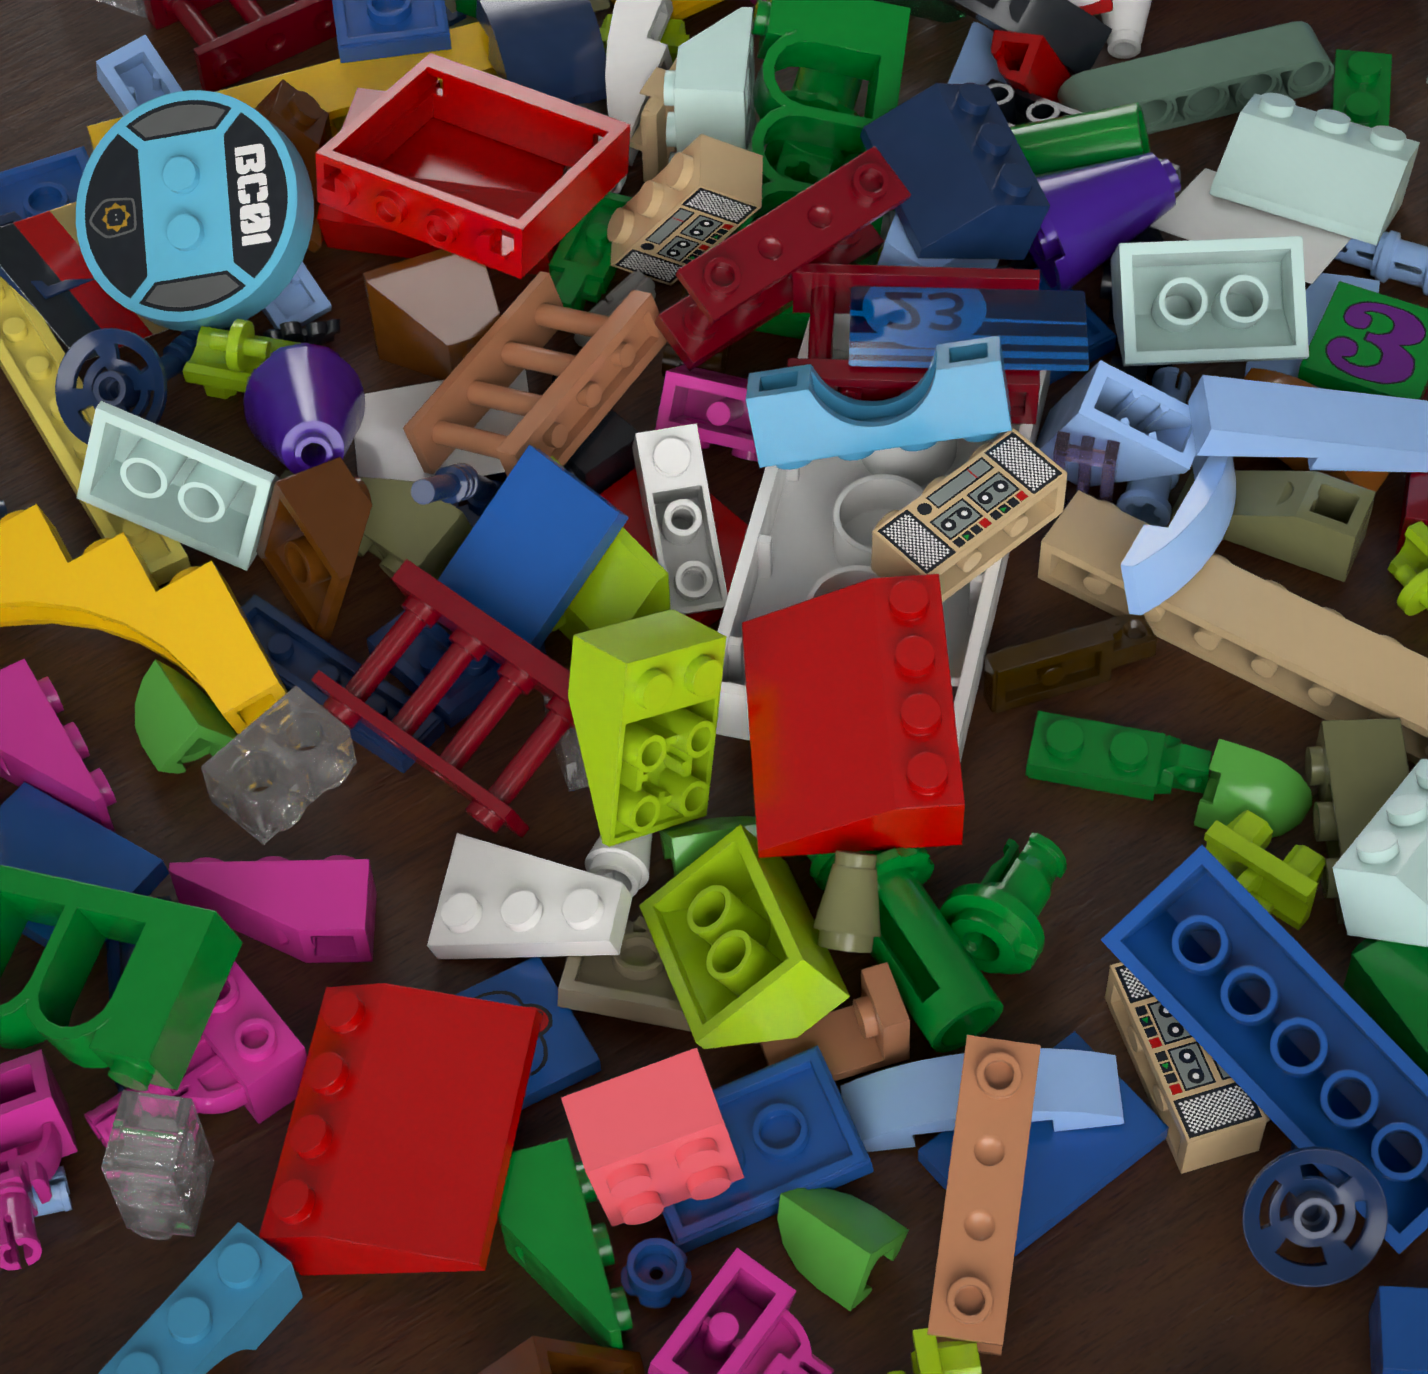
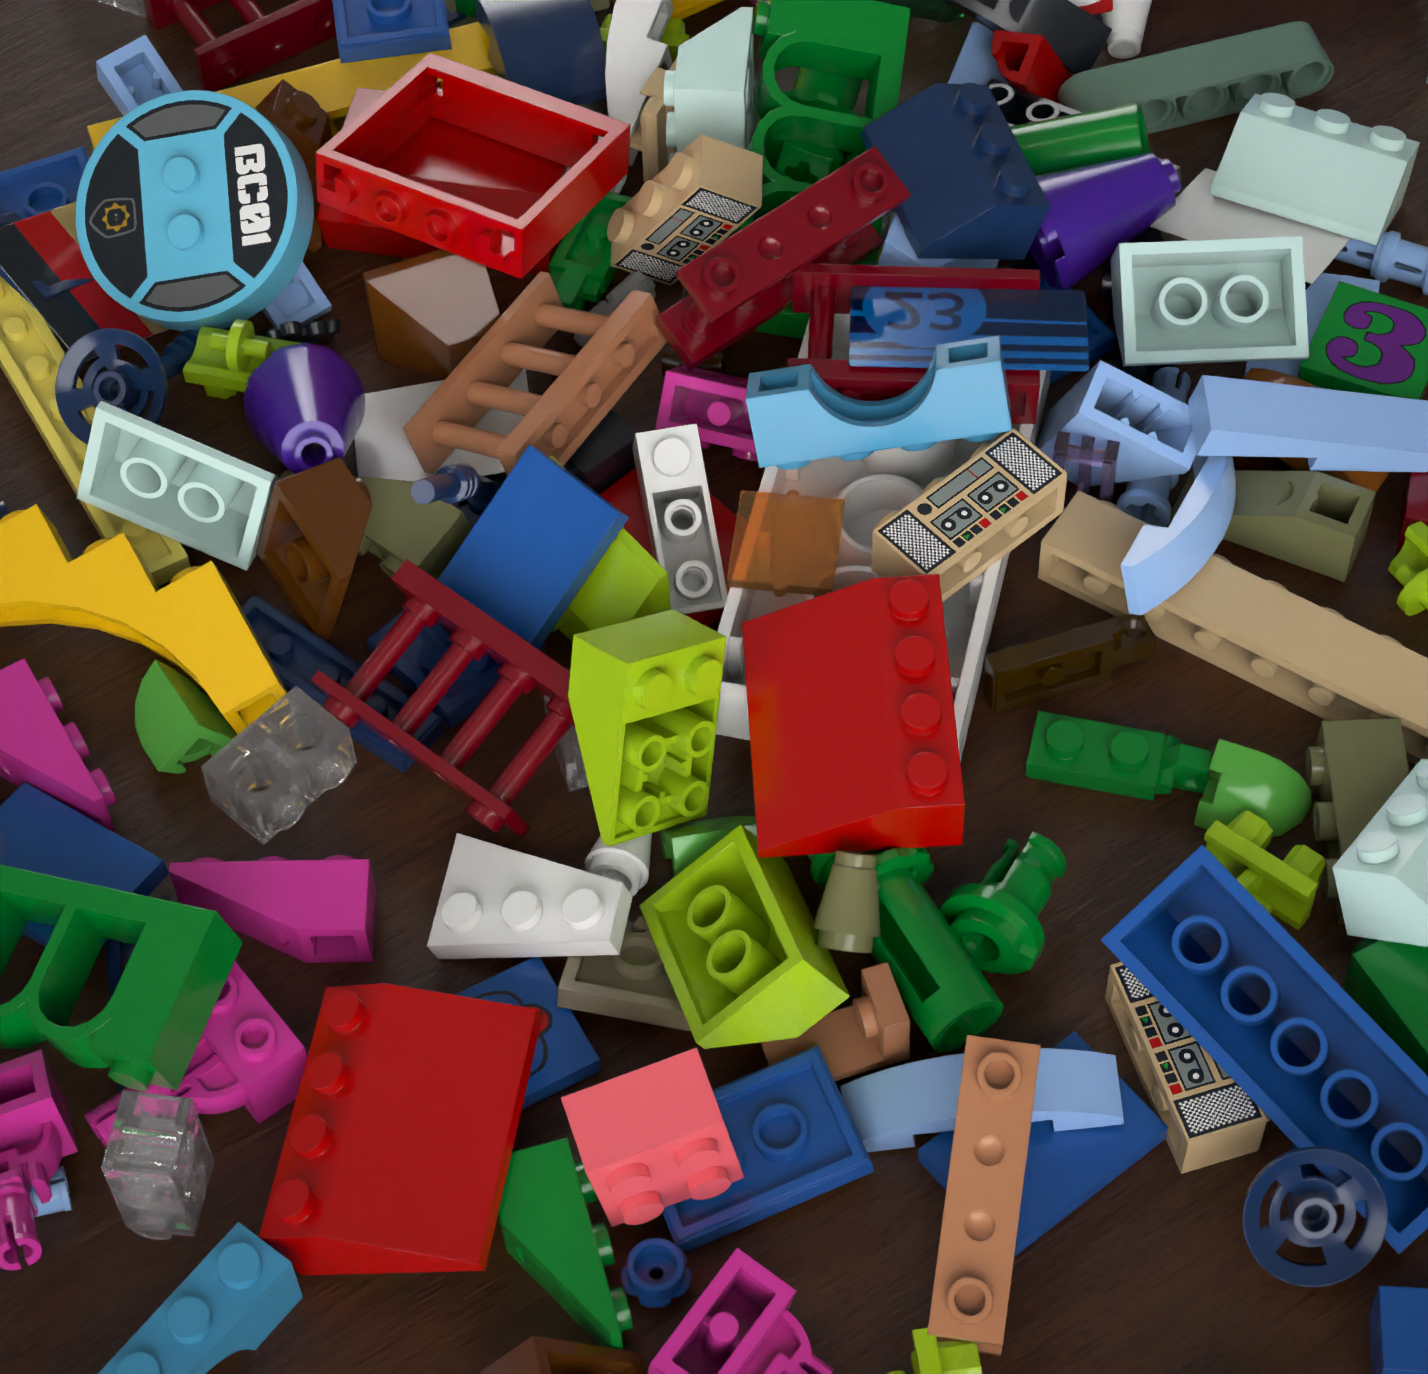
bright green brick [777,1187,909,1311] -> none
green hinge [1331,49,1392,128] -> none
none -> clear orange piece [727,490,845,597]

